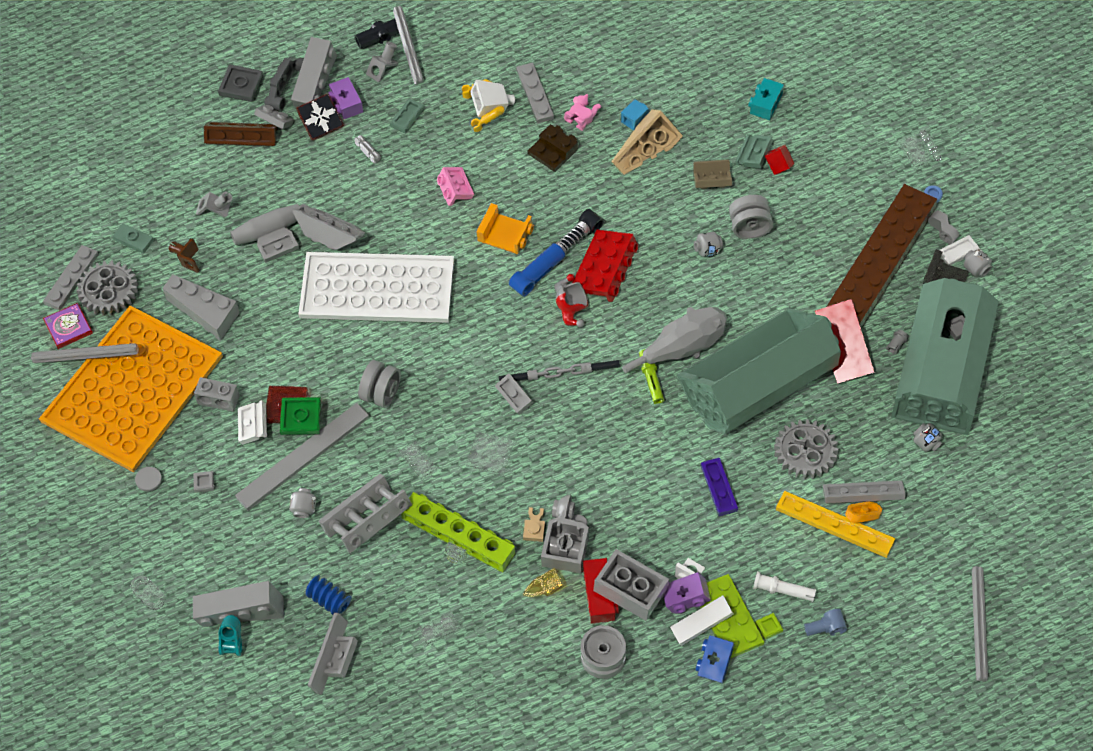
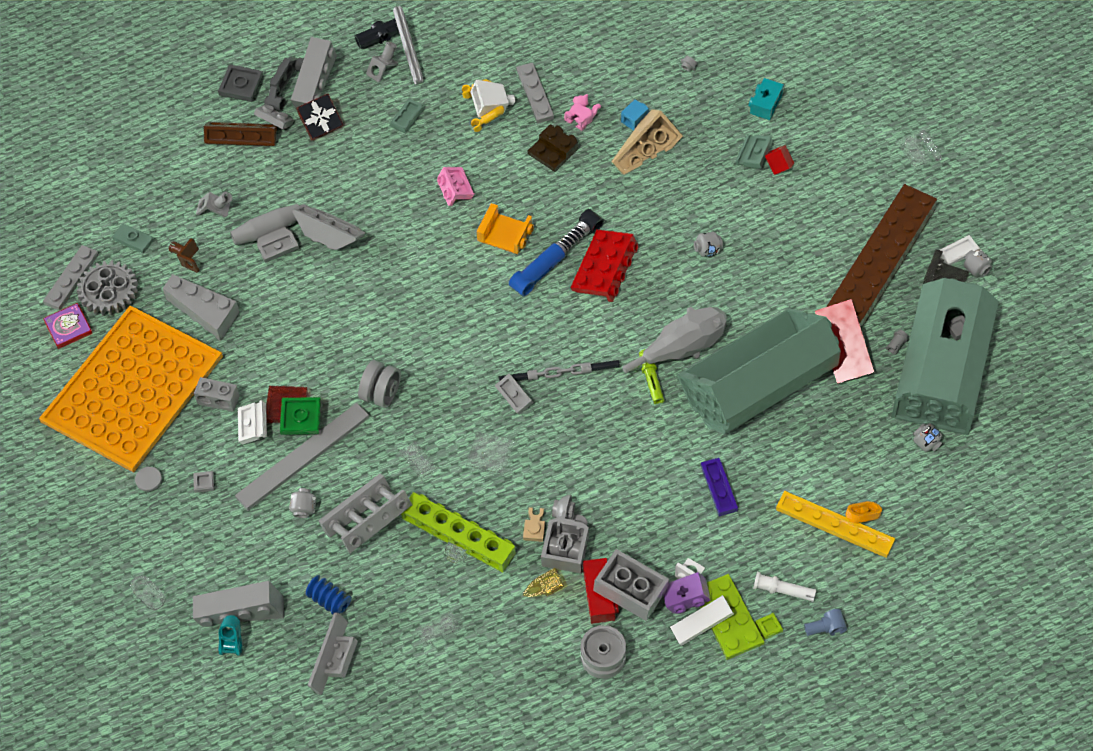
light grey axle [31,343,139,363] -> none
white plate [298,252,454,323] -> none
medium lavender brick [328,77,363,119] -> none
light grey axle [354,135,381,163] -> none
piece [554,274,588,327] -> none
dark tan bracket [693,160,732,189] -> none
brick [695,635,735,684] -> none
light grey wheel [729,195,773,239] -> none
light grey gear [774,419,838,479] -> none
light grey plate [823,481,905,503] -> none
medium blue tile [924,186,943,203] -> none
light grey piece [928,210,959,244] -> none
light grey axle [972,566,988,682] -> none
none -> light grey plate [681,56,697,72]

